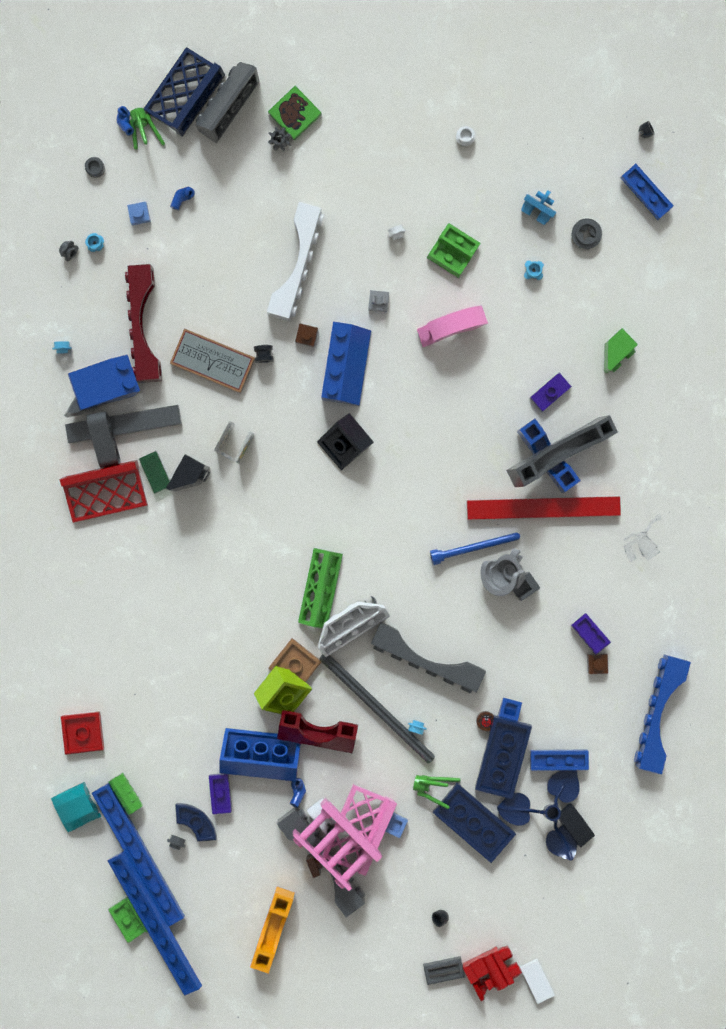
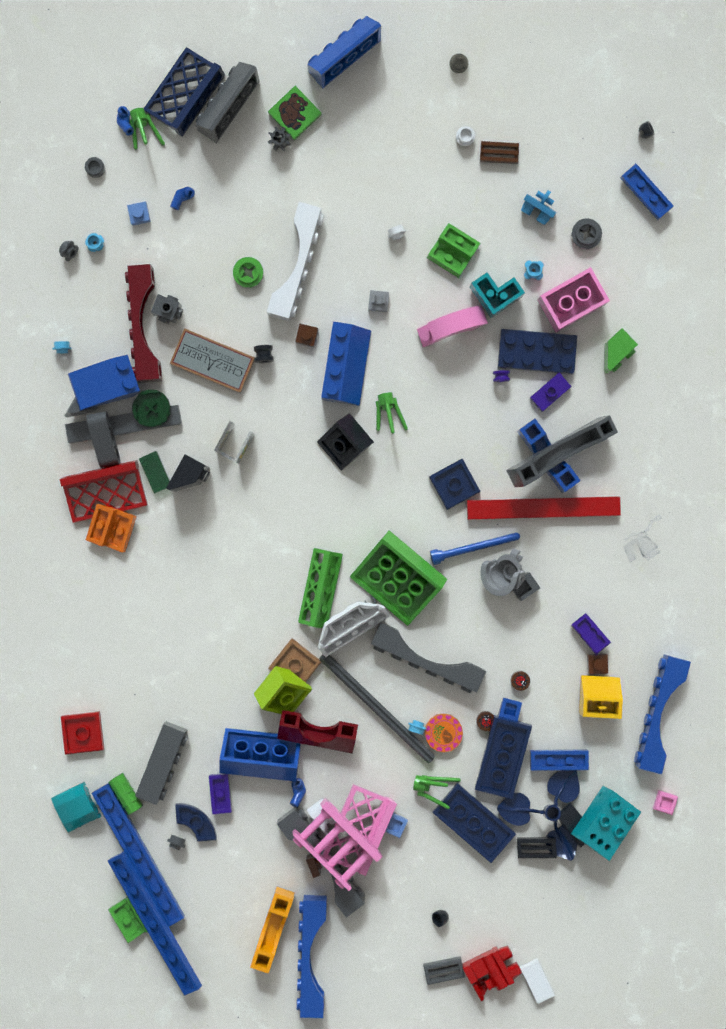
none -> orange slope [85,504,137,553]
none -> dark green tile [132,389,171,428]
none -> dark grey brick [135,721,188,805]
none -> dark grey brick [151,294,183,324]
none -> bright green gear [233,257,263,288]
none -> blue arch [297,895,327,1018]
none -> blue slope [307,16,381,89]
none -> bright green slope [350,530,448,626]
none -> bright green plant [376,392,408,434]
none -> tile [425,713,463,752]
none -> dark blue tile [429,458,481,510]
none -> clear smoke plate [449,53,469,73]
none -> teal brick [469,272,525,318]
none -> reddish brown tile [480,141,519,164]
none -> dark purple bush [493,370,510,382]
none -> dark blue plate [497,329,578,374]
none -> tile [510,671,530,691]
none -> black tile [517,837,557,858]
none -> bright pink brick [537,267,610,333]
none -> teal piece [571,786,641,861]
none -> yellow slope [579,675,623,719]
none -> bright pink tile [653,790,678,815]

